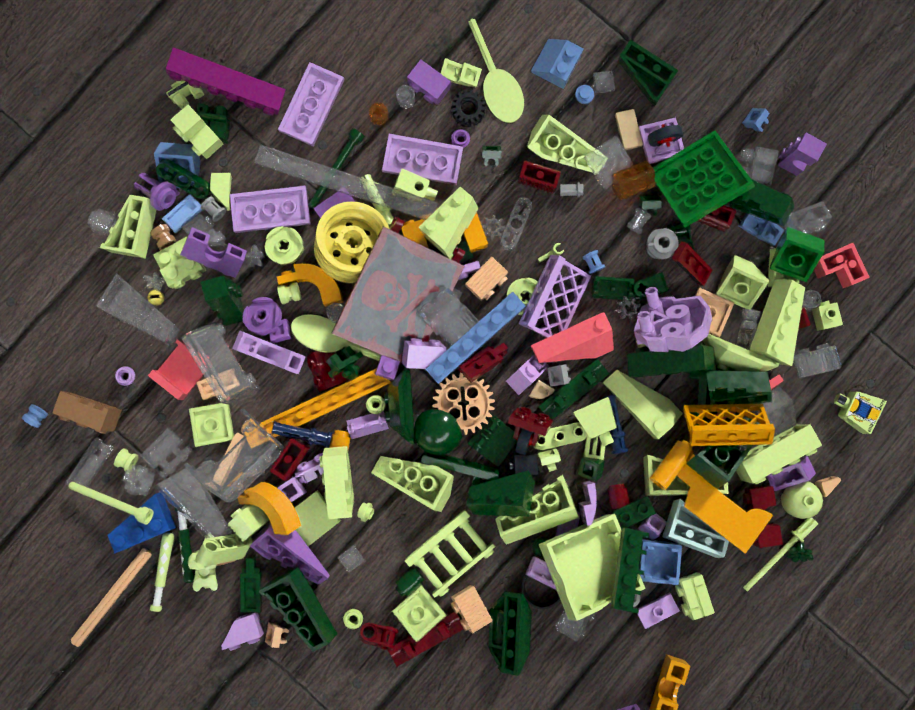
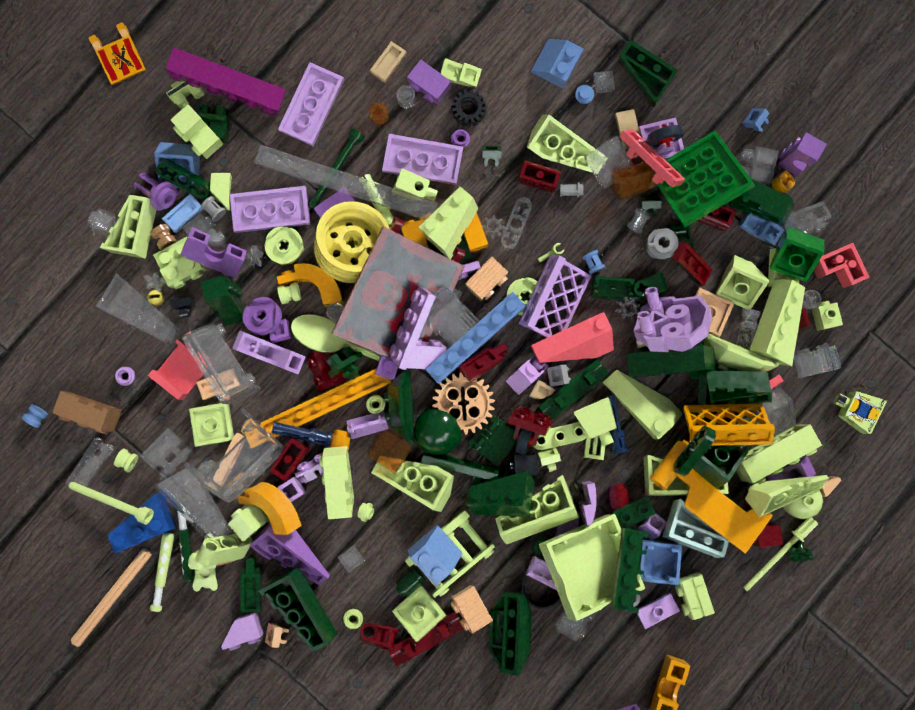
clear brick [122,465,155,496] -> none
yellowish green slope [295,490,341,546] -> none
yellowish green piece [468,19,524,123] -> none
dark green slope [578,457,605,482] -> none
none -> flag [89,23,146,85]
none -> black tile [170,297,196,318]
none -> clear orange piece [368,430,413,474]
none -> tan tile [370,41,407,83]
none -> lavender plate [389,286,436,370]
none -> medium blue slope [407,525,463,586]
none -> coral hinge [619,129,685,187]
none -> dark green beam [673,426,716,476]
none -> yellowish green wedge [745,475,829,518]
none -> light orange beam [771,171,795,193]

